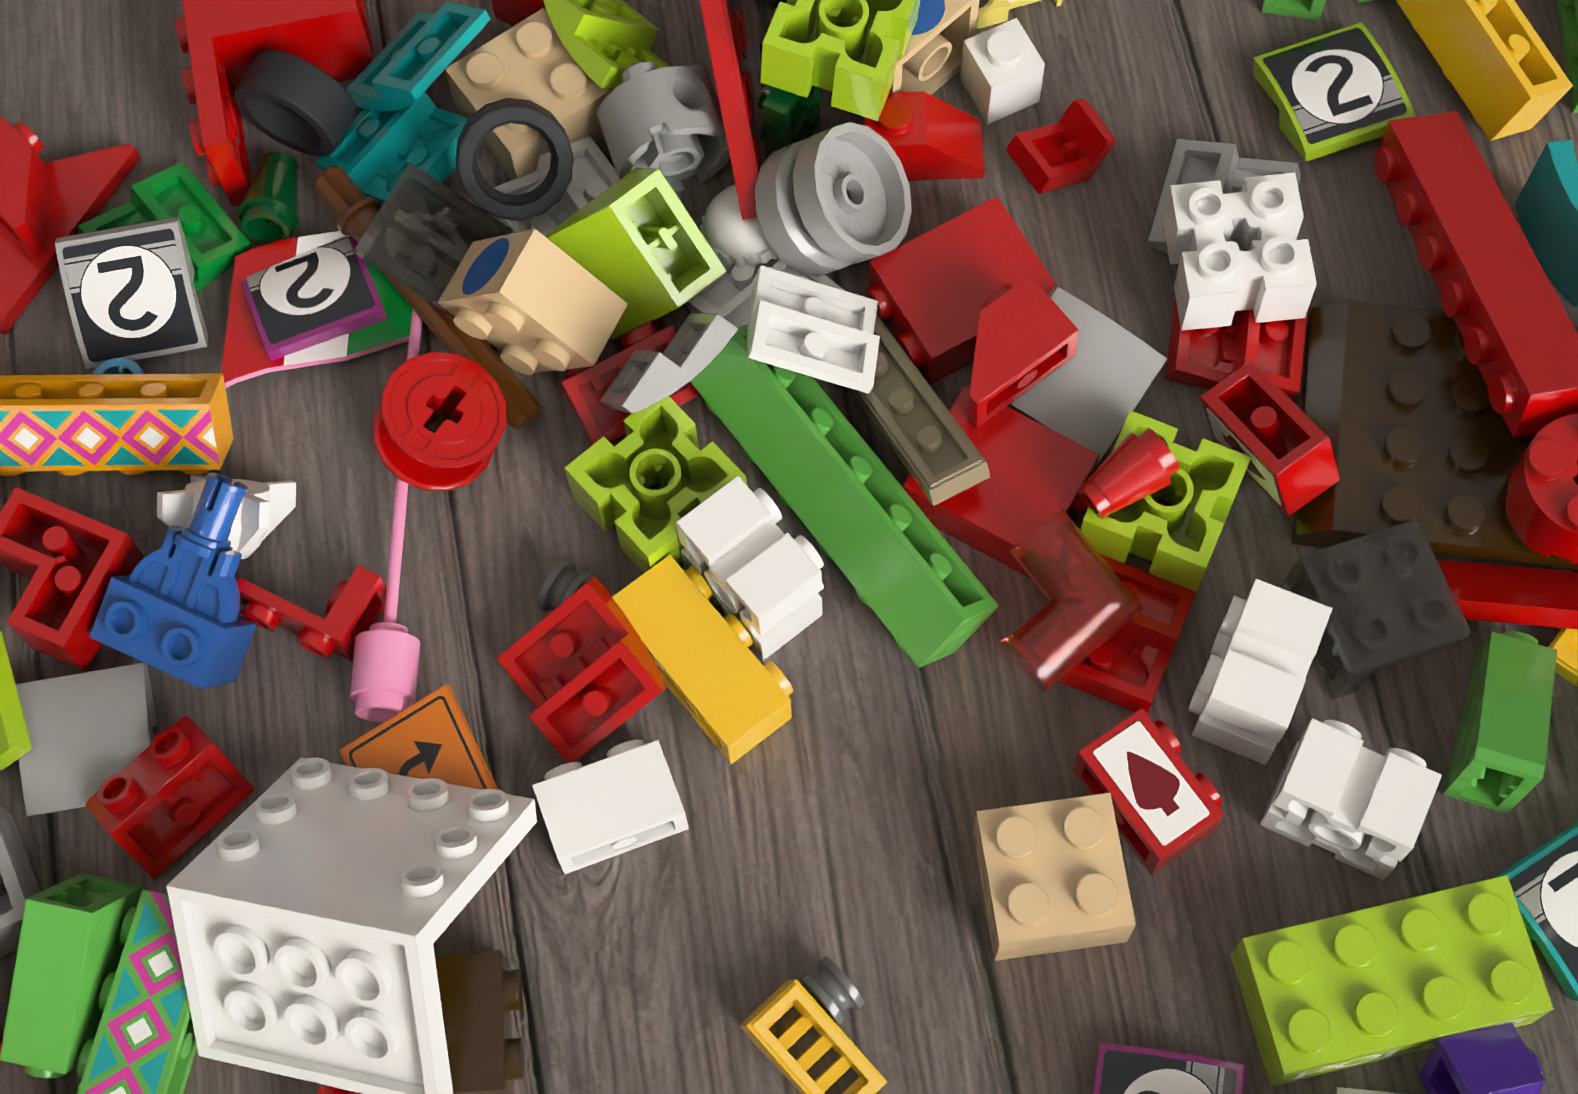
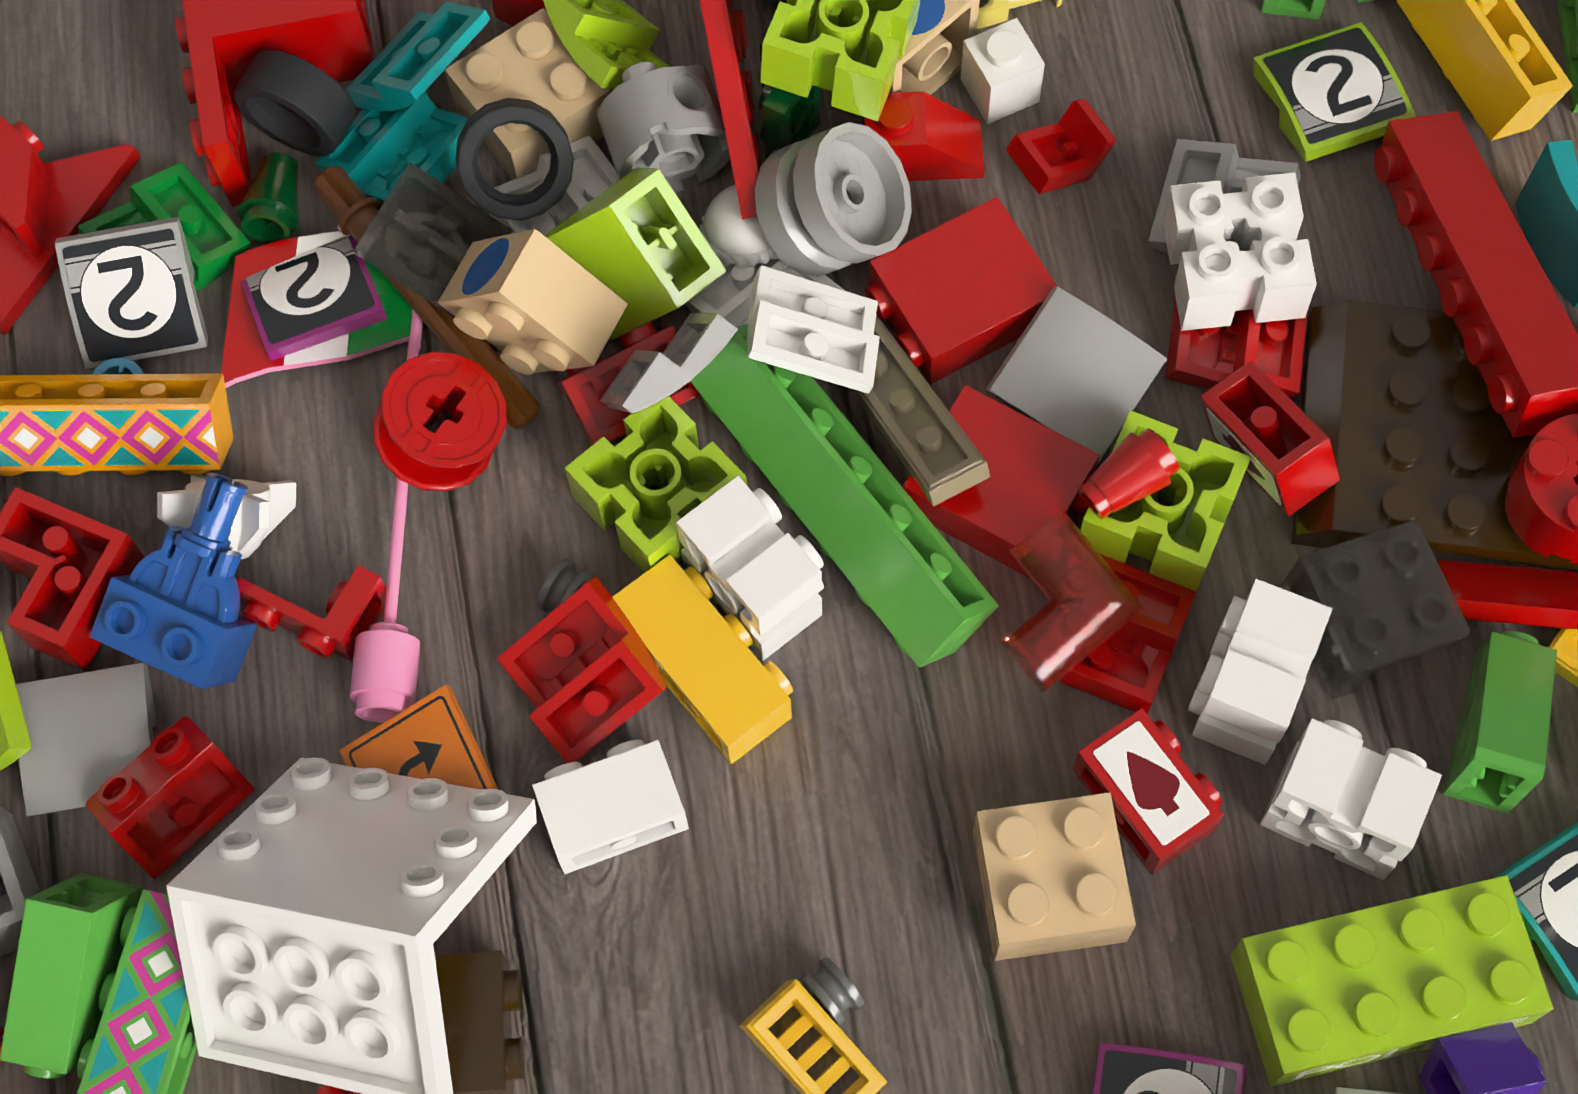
red slope [969,275,1079,429] -> none

